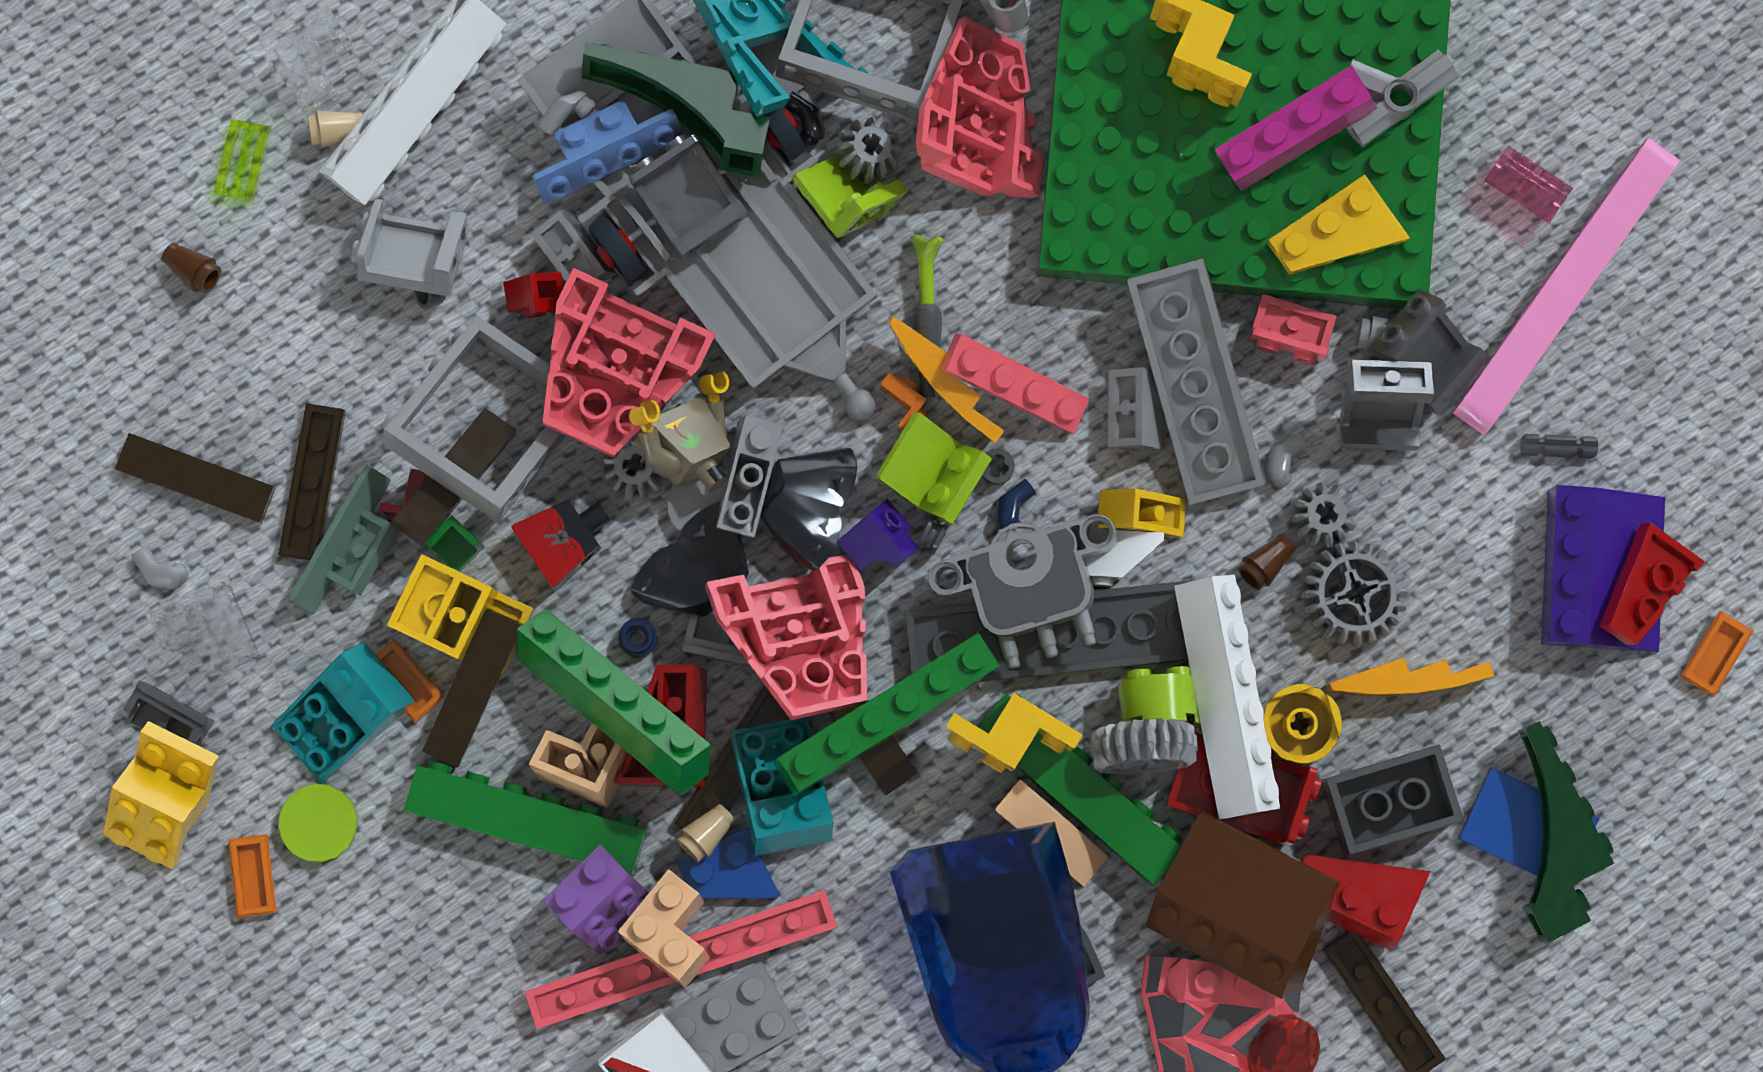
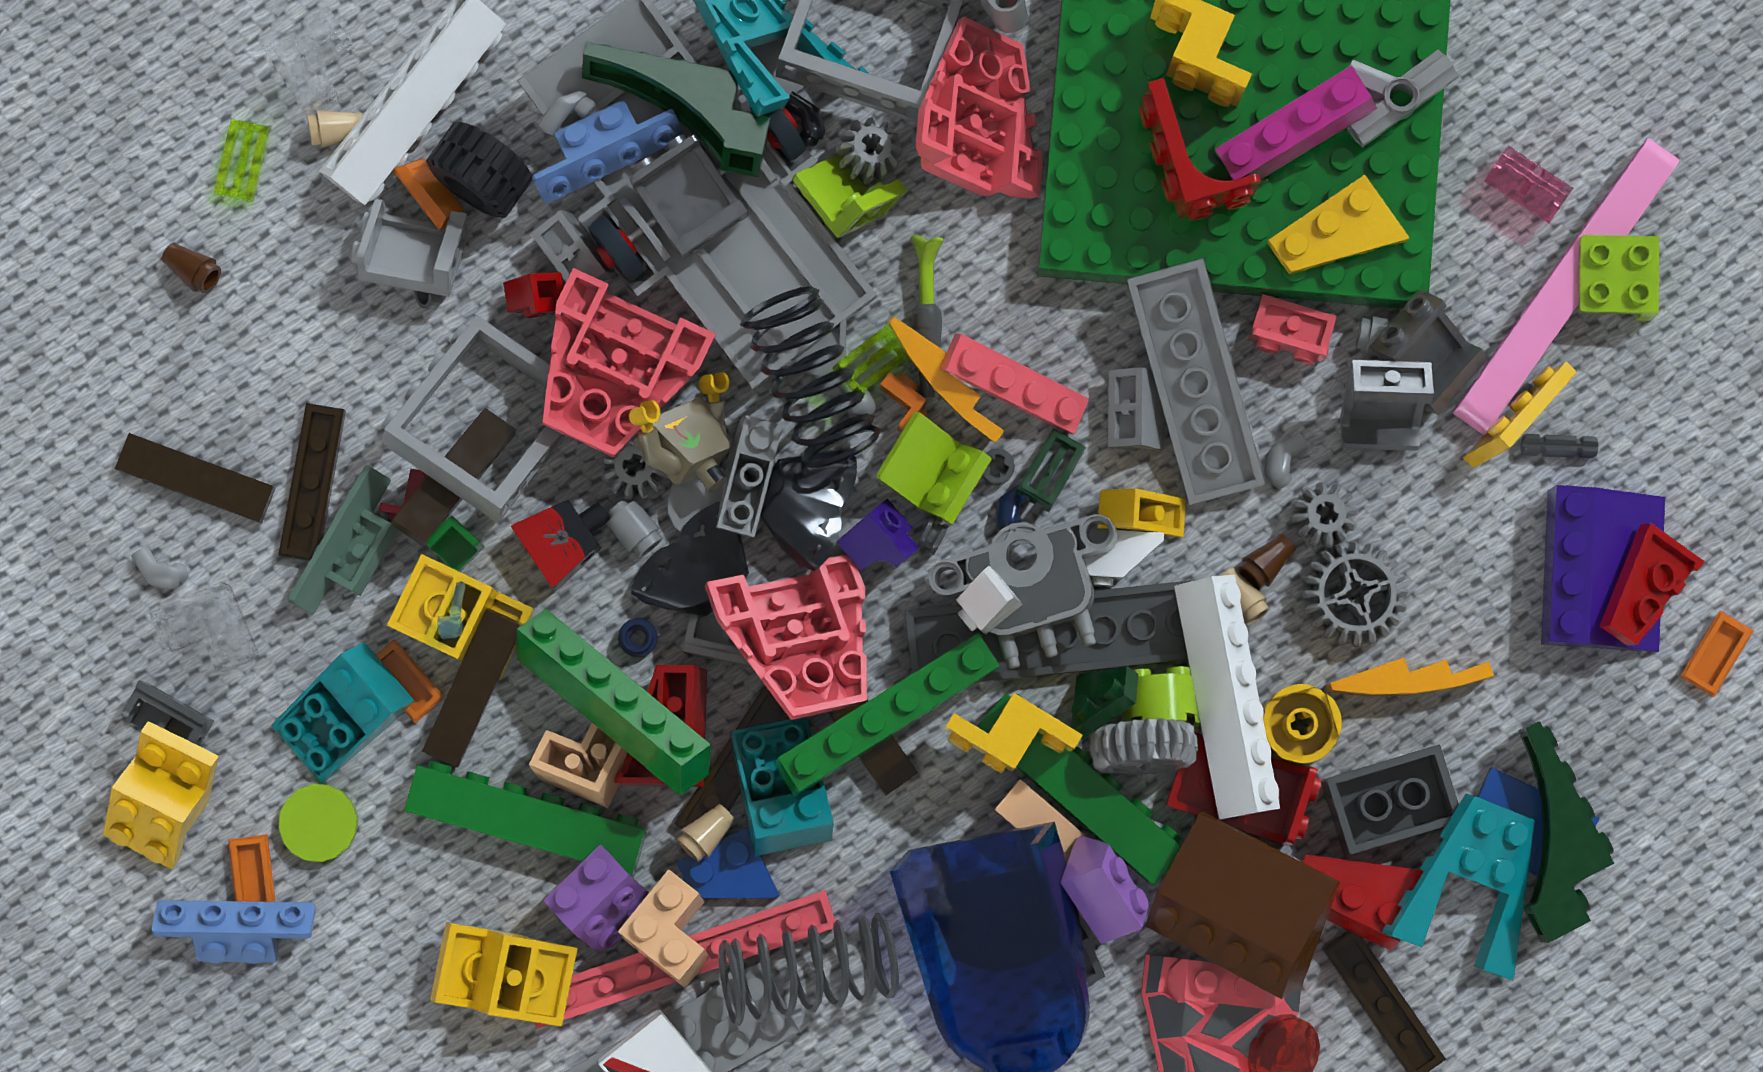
none -> medium blue bracket [152,900,316,964]
none -> orange tile [393,158,465,230]
none -> black tyre [426,121,533,218]
none -> yellow bracket [430,922,578,1027]
none -> clear light blue hand [438,582,466,639]
none -> light grey brick [606,499,663,558]
none -> dark grey piece [718,912,899,1026]
none -> black piece [740,286,881,468]
none -> clear neon green tile [833,324,908,393]
none -> white slope [957,566,1023,634]
none -> dark green tile [1015,428,1087,513]
none -> medium lavender slope [1060,836,1149,944]
none -> dark green wing [1071,666,1139,740]
none -> red bracket [1139,78,1261,221]
none -> tan cone [1220,568,1270,627]
none -> teal wing [1382,794,1535,981]
none -> yellow wing [1462,361,1577,468]
none -> lime bracket [1579,235,1660,321]

